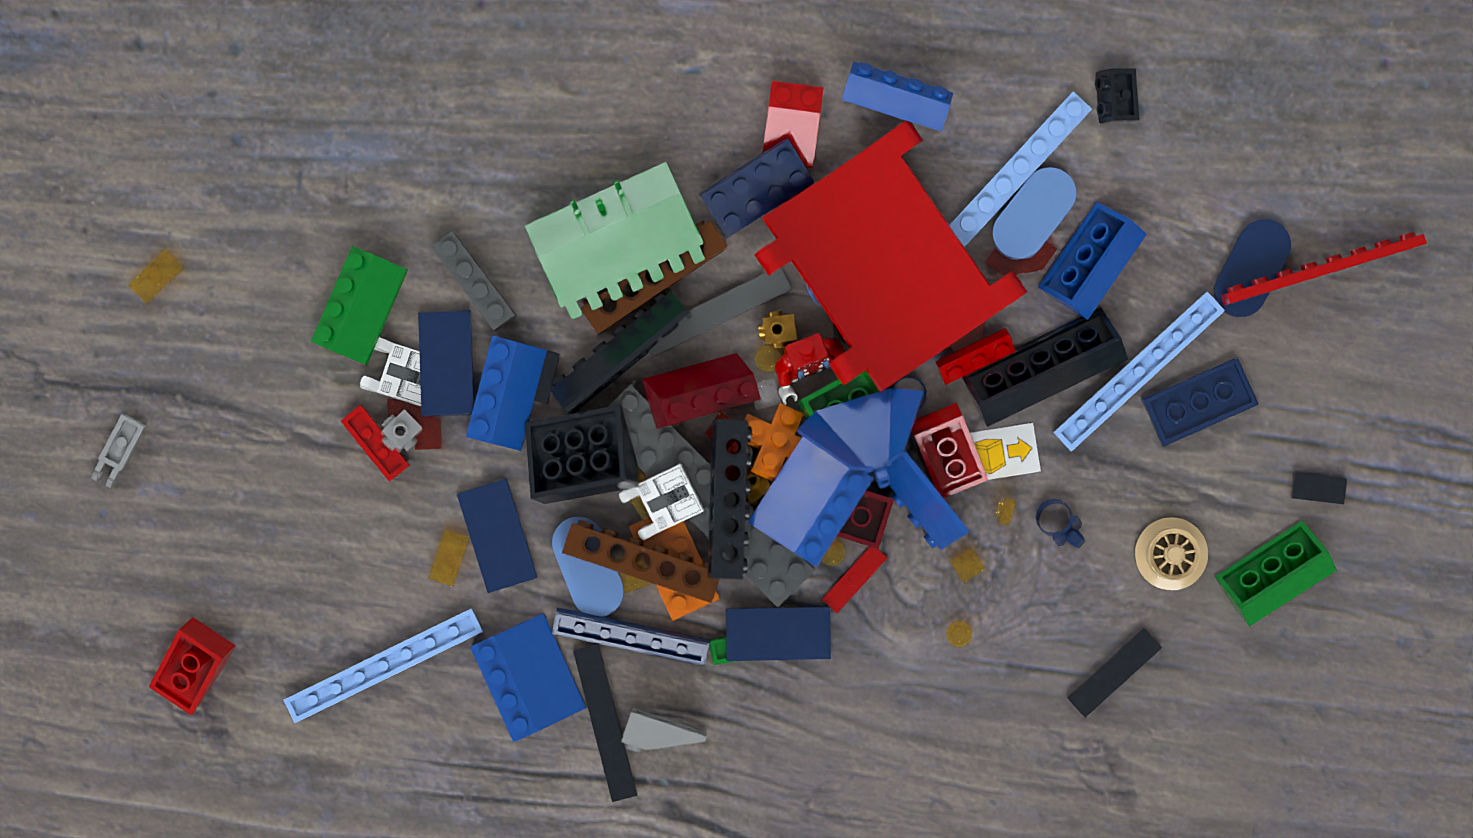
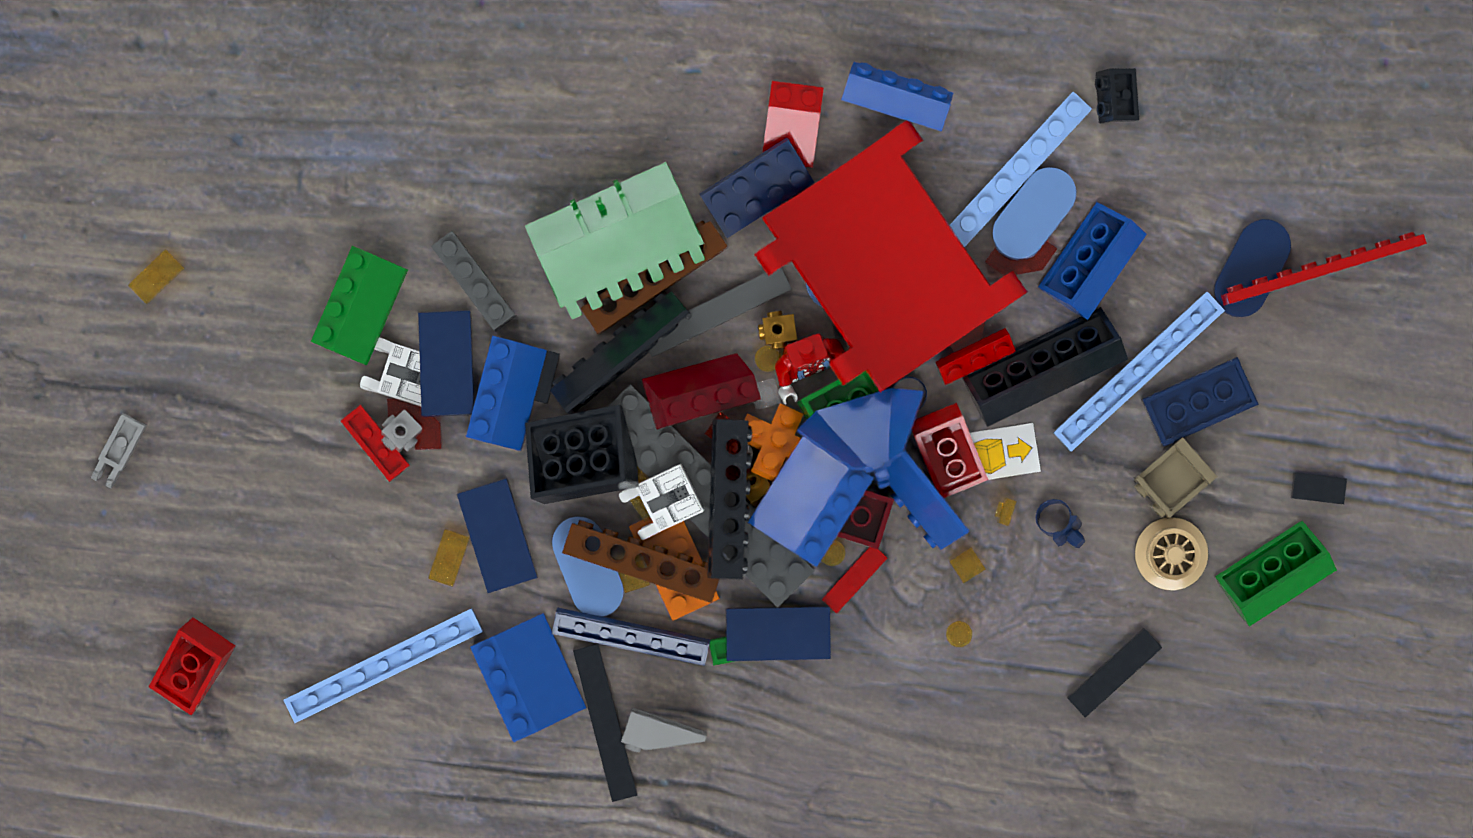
none -> dark tan panel [1134,438,1217,519]

